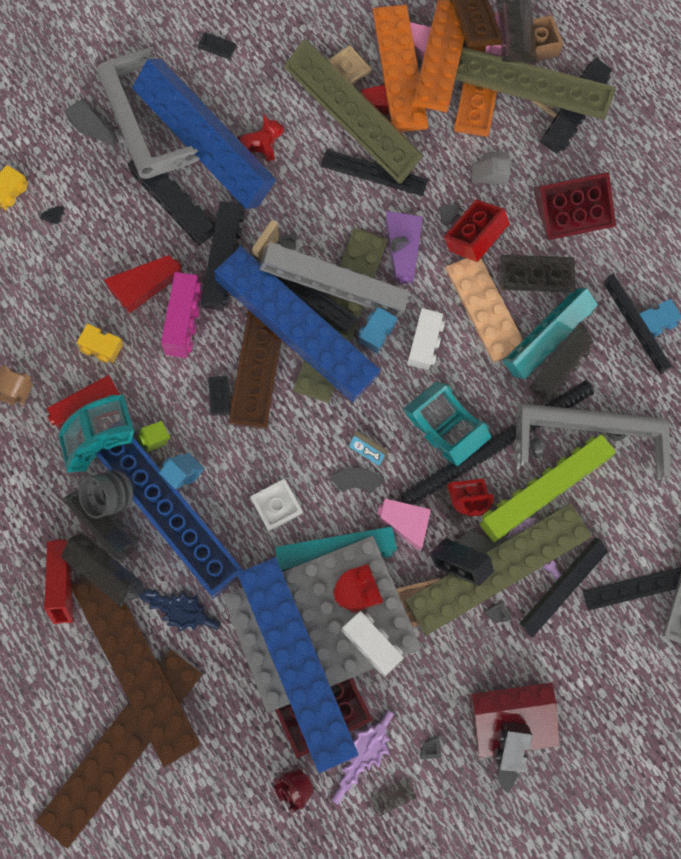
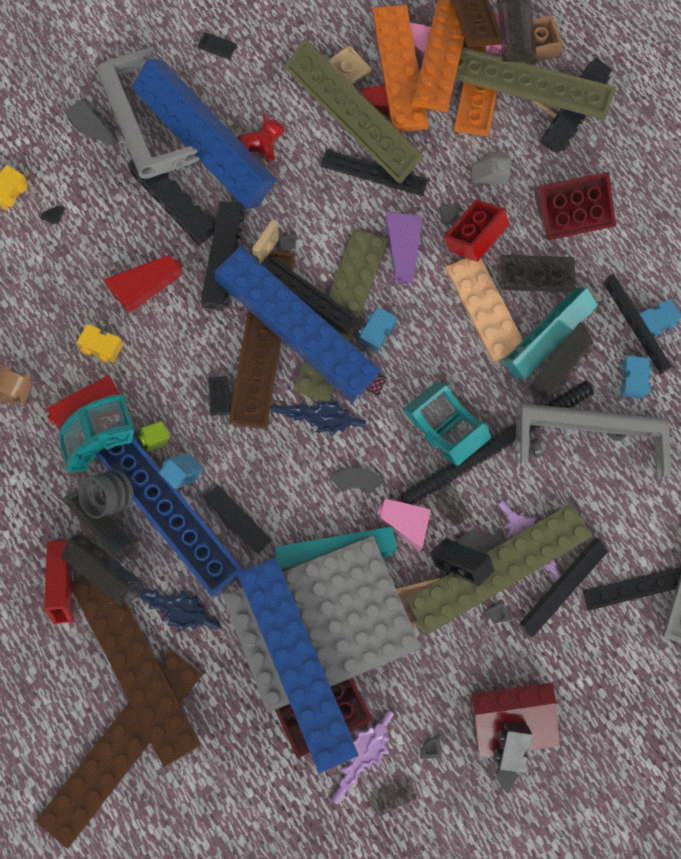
dark pink brick [161,272,203,358] -> none
white plate [250,479,303,532] -> none
light grey brick [259,242,409,317] -> none
dark red cone [273,768,314,813] -> none
red slope [333,564,383,613] -> none
white brick [342,611,404,678] -> none
slope [348,431,388,467] -> none
dark grey tile [391,236,409,253] -> none
white brick [407,308,445,370] -> none
red slope [447,478,494,516] -> none
lime brick [479,434,616,543] -> none
none -> black tile [204,485,272,554]
none -> dark blue piece [271,401,366,437]
none -> black tile [366,376,387,395]
none -> dark azure brick [621,355,652,399]

